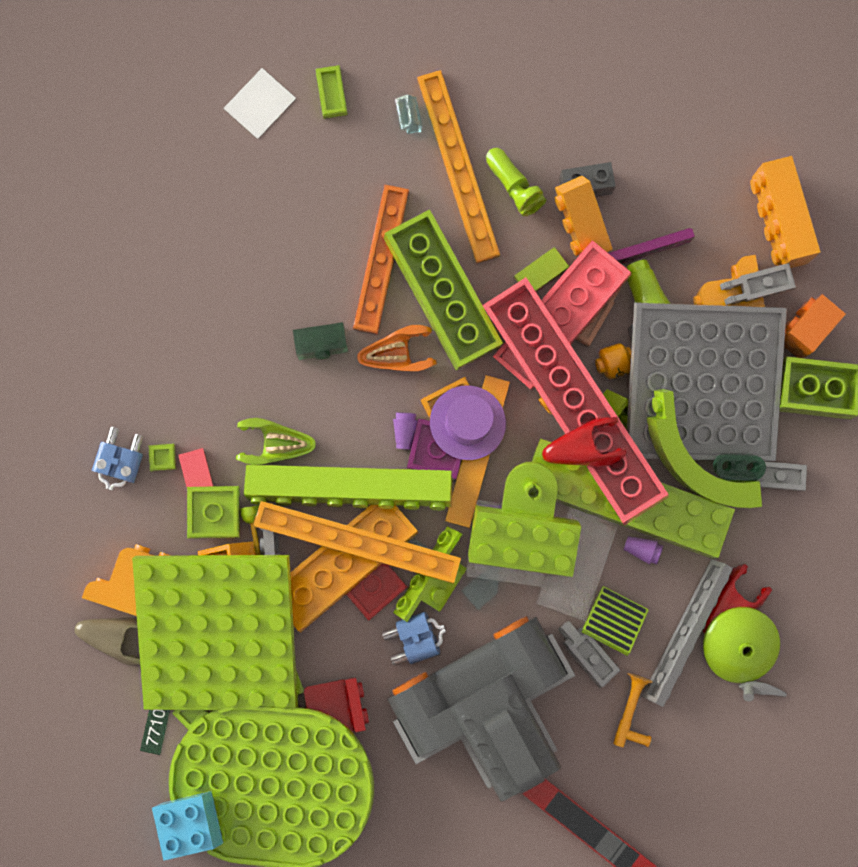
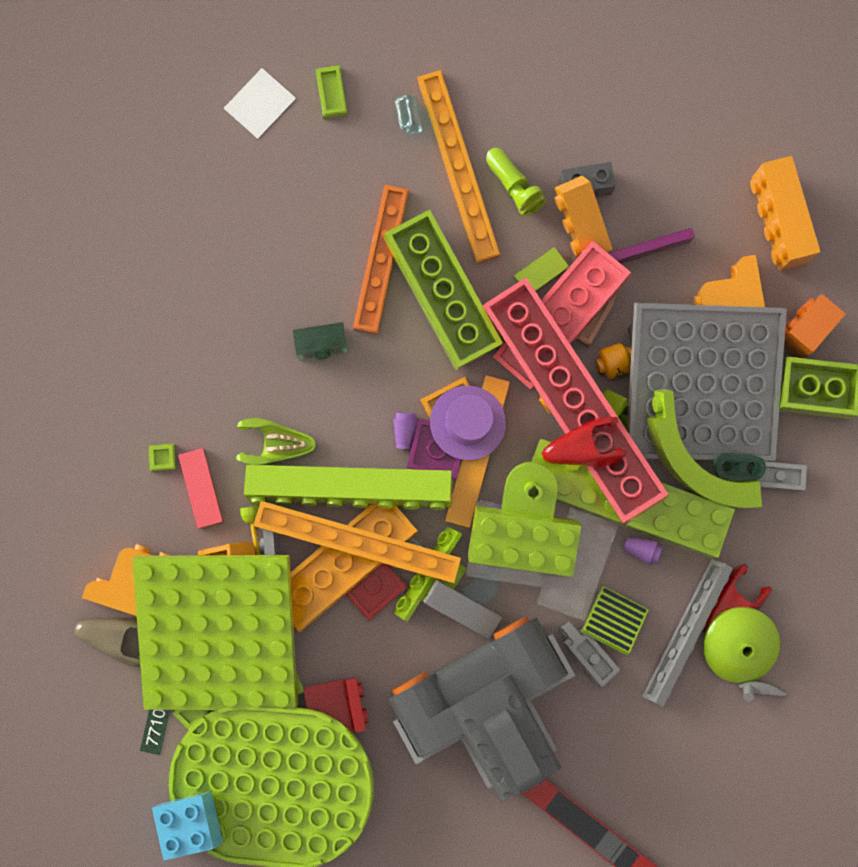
medium blue piece [91,427,143,490] -> none
lime tile [187,486,240,539] -> none
orange animal [357,325,437,372] -> none
medium blue piece [382,612,446,665] -> none
light orange piece [613,673,653,747] -> none
lime plant [626,259,671,304] -> none
light grey hinge [720,263,796,305] -> none
none -> light grey tile [423,579,502,639]

